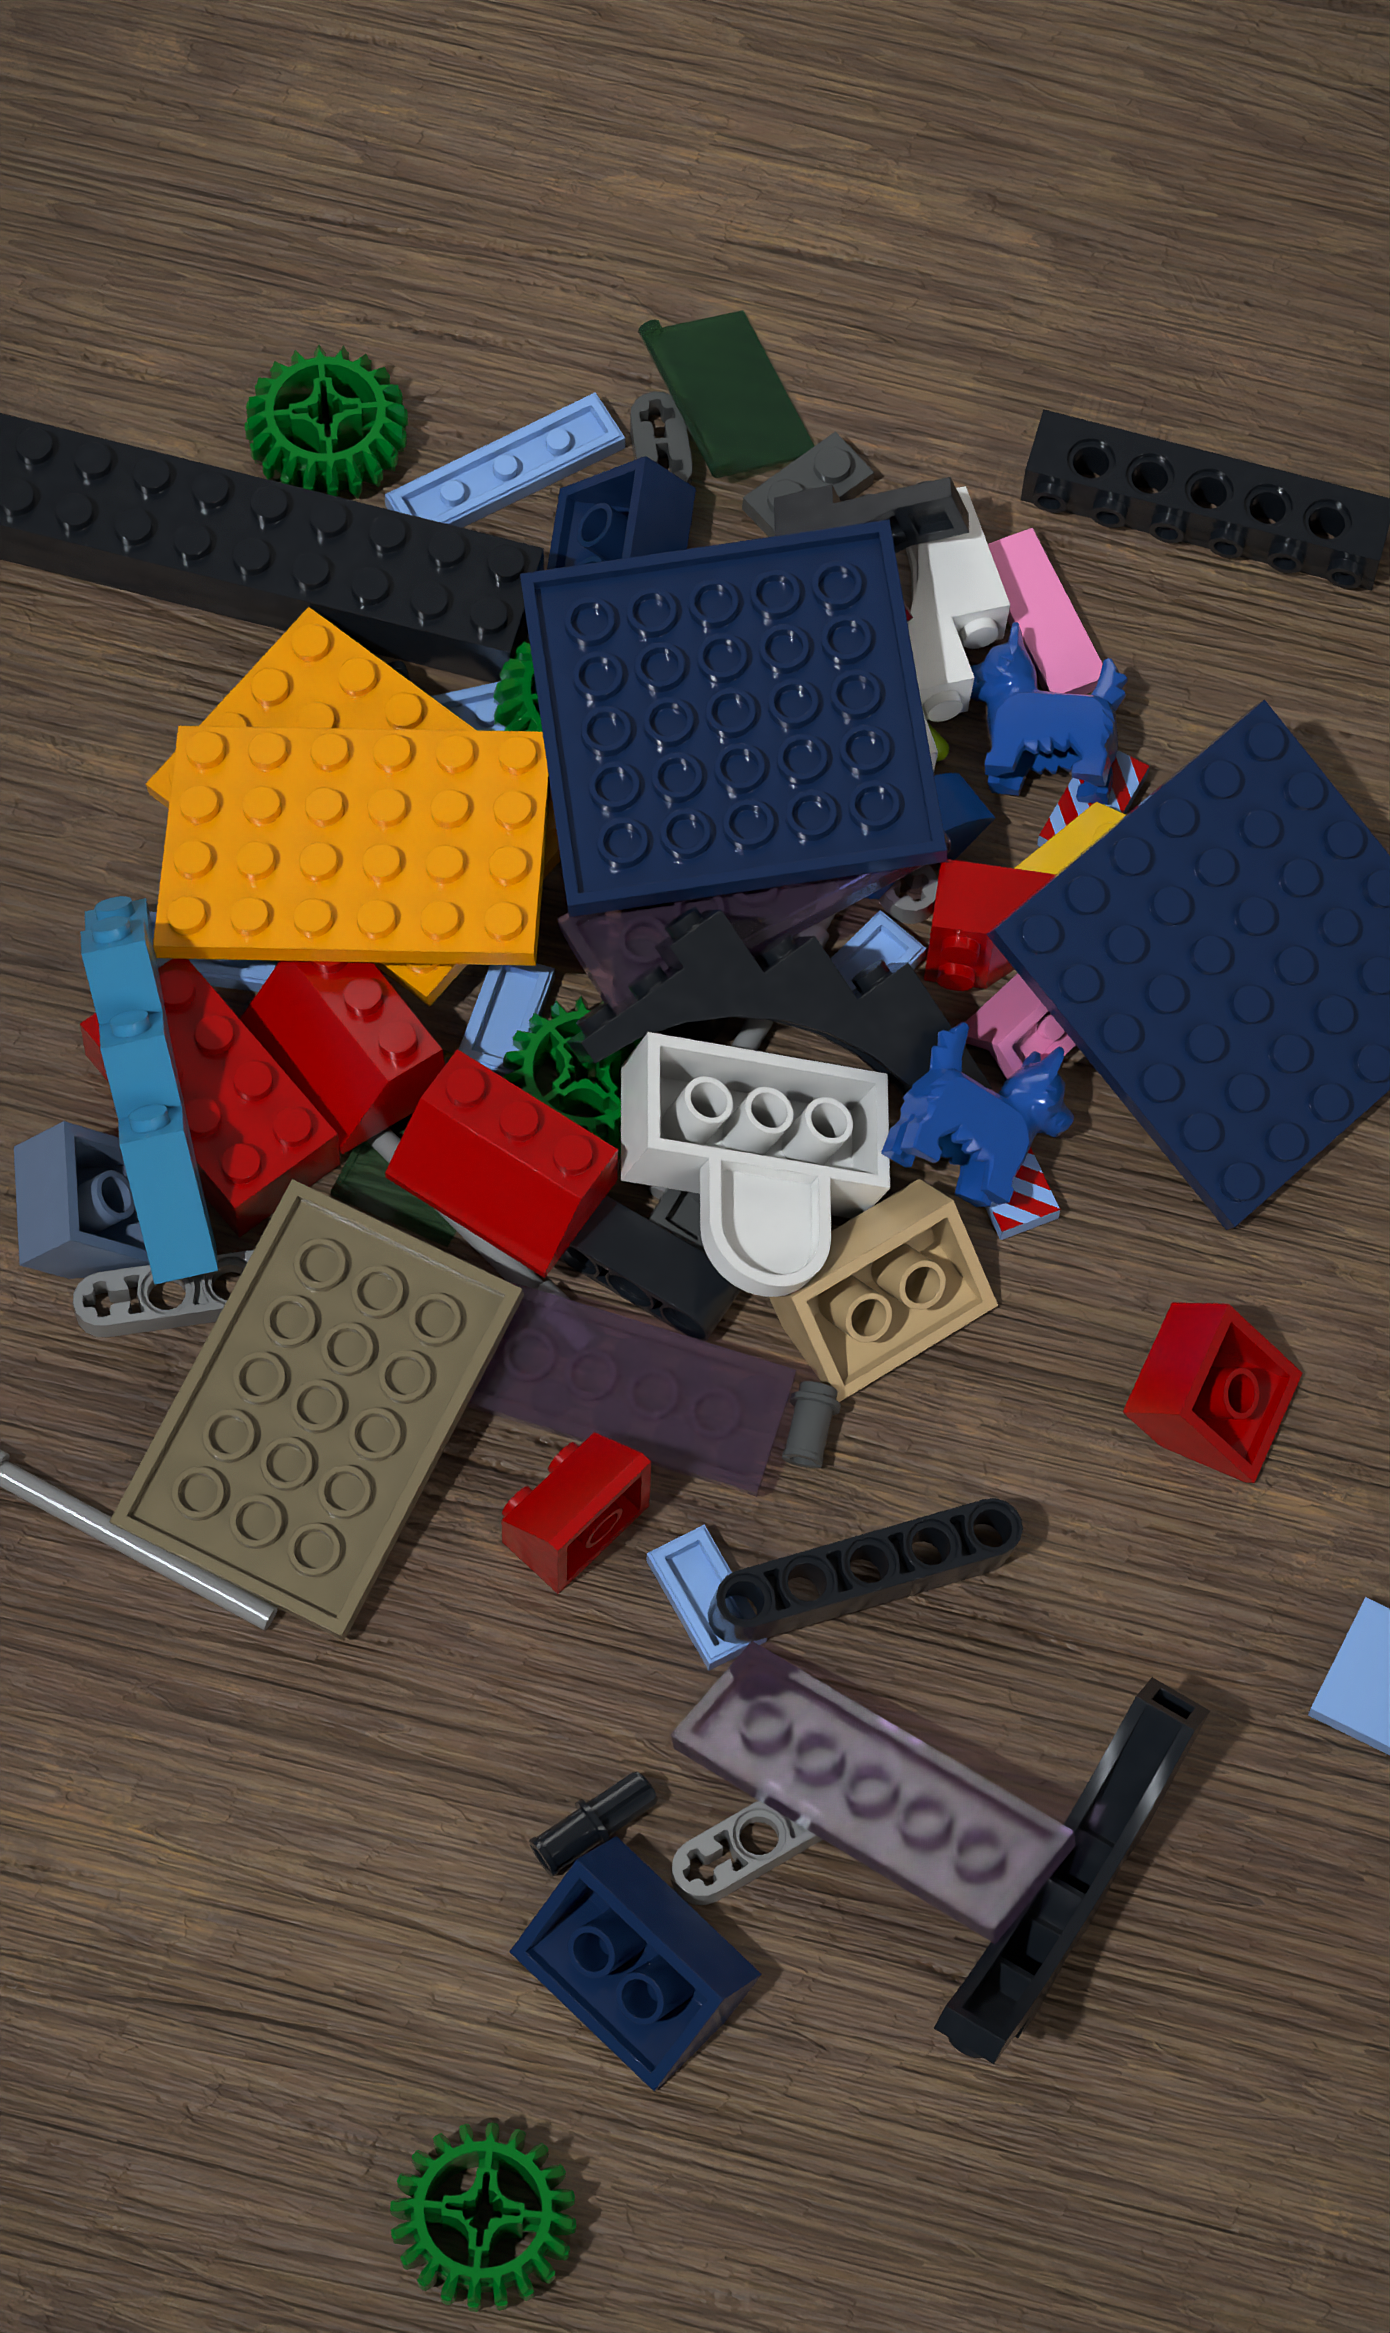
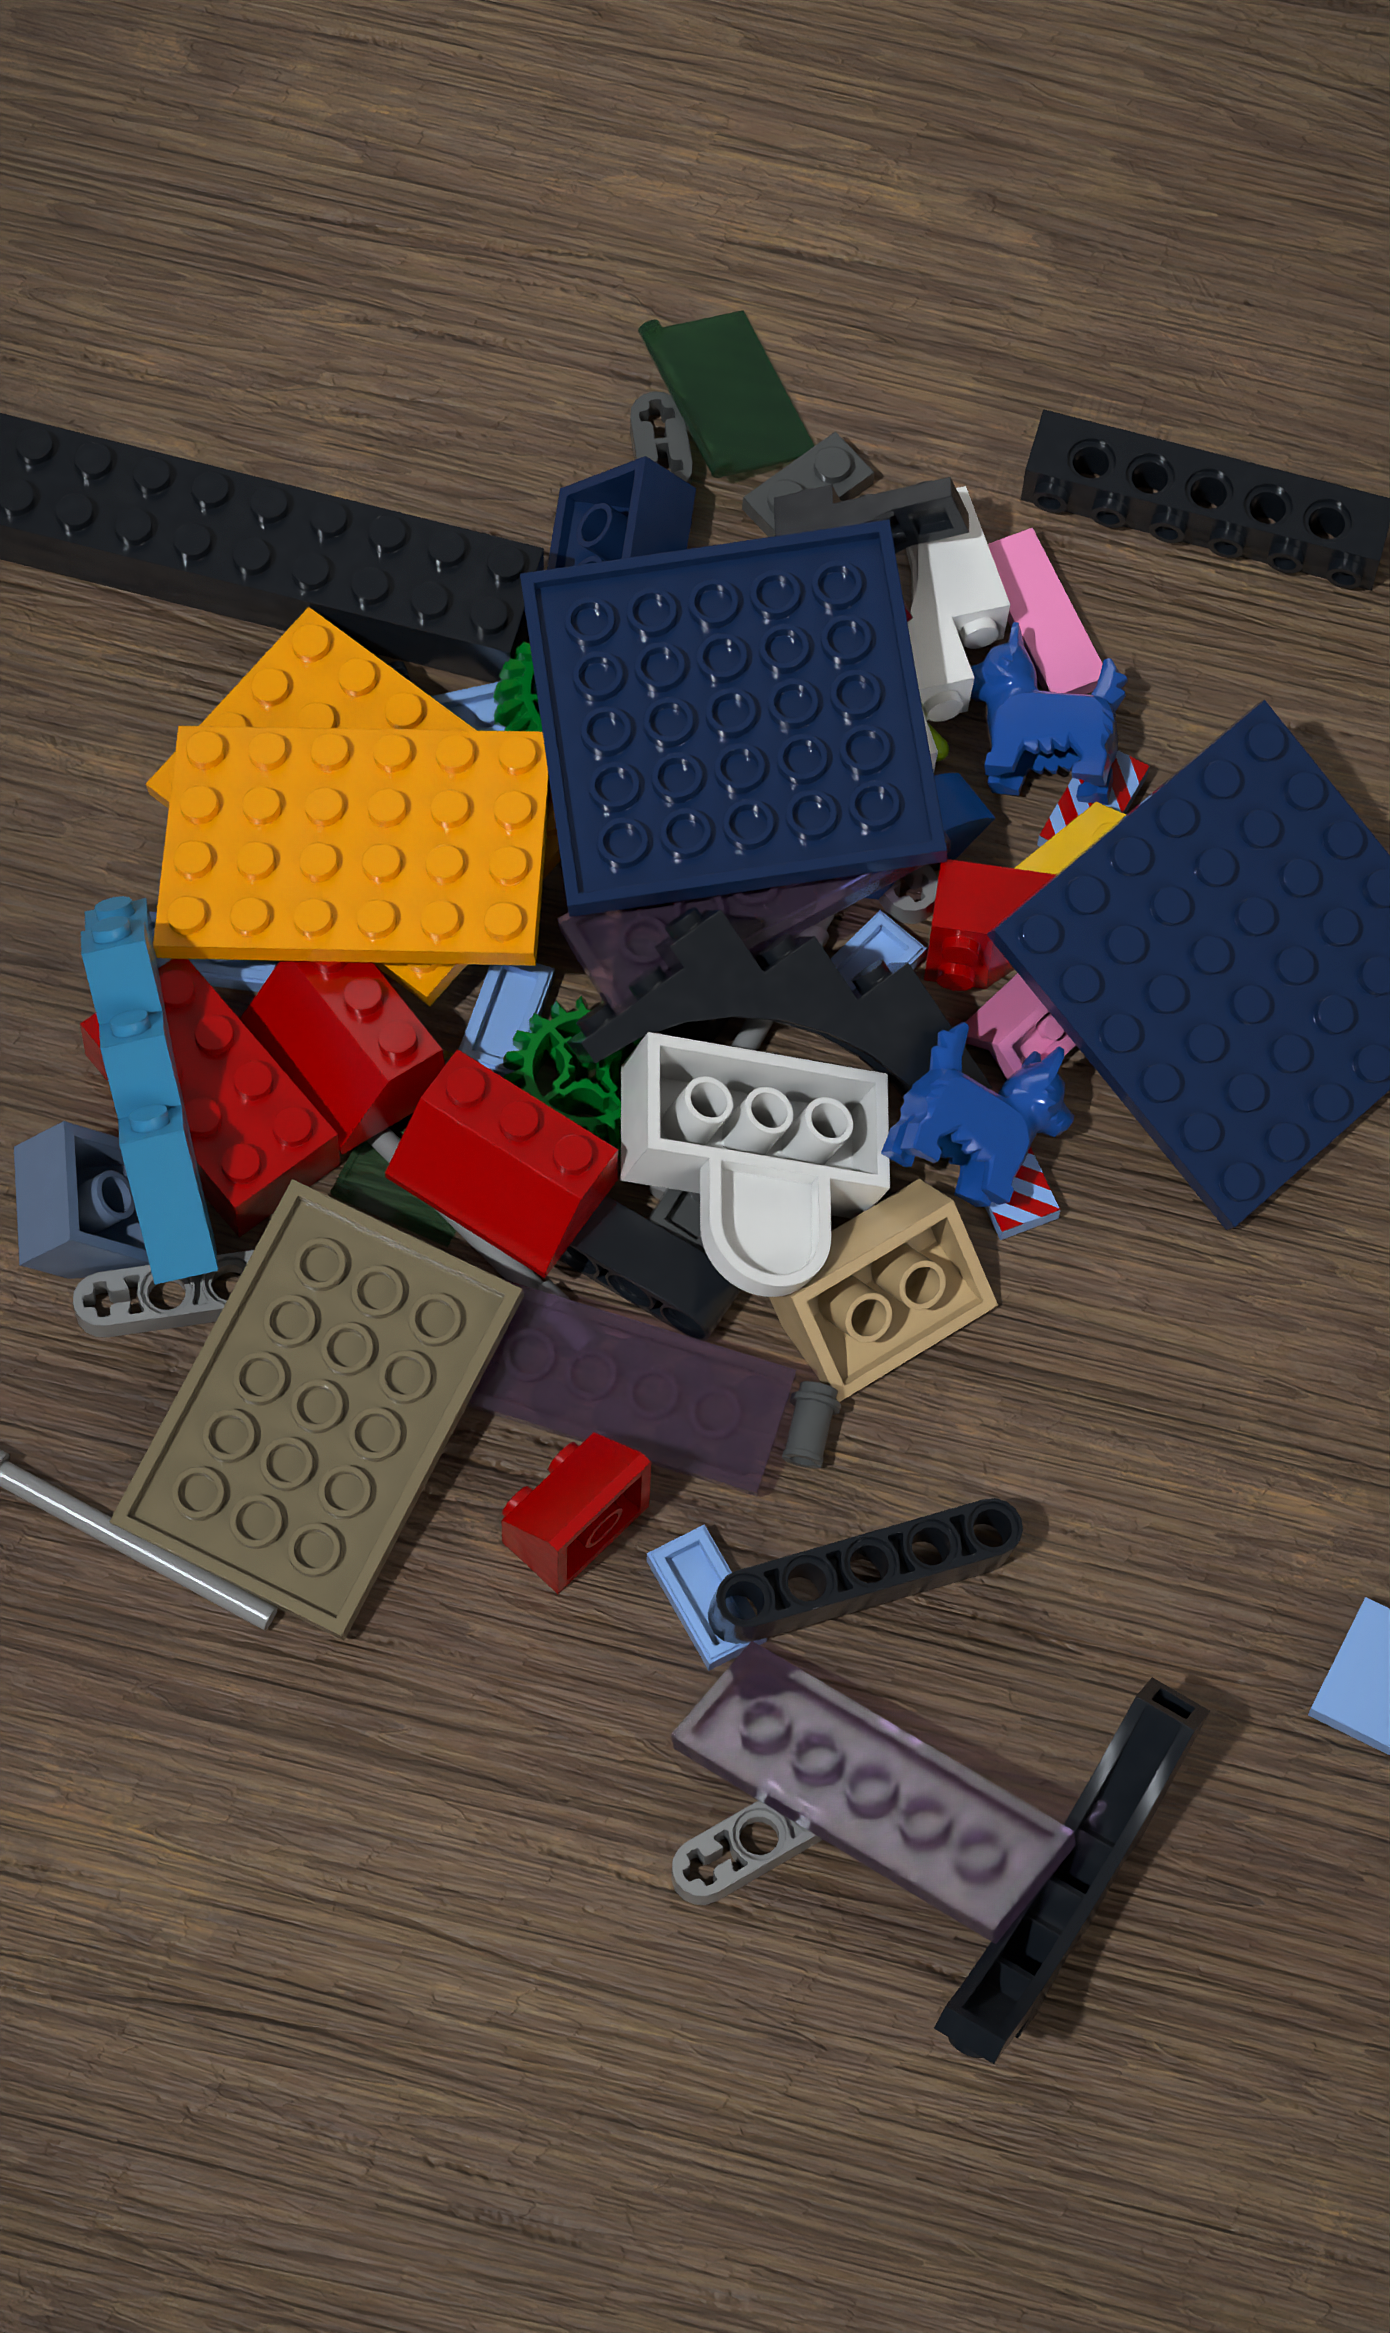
green gear [244,345,408,499] -> none
light blue tile [385,392,625,528] -> none
green gear [390,2122,576,2312] -> none
dark blue slope [509,1836,762,2091] -> none
black axle [529,1772,658,1877] -> none
red slope [1123,1302,1303,1483] -> none

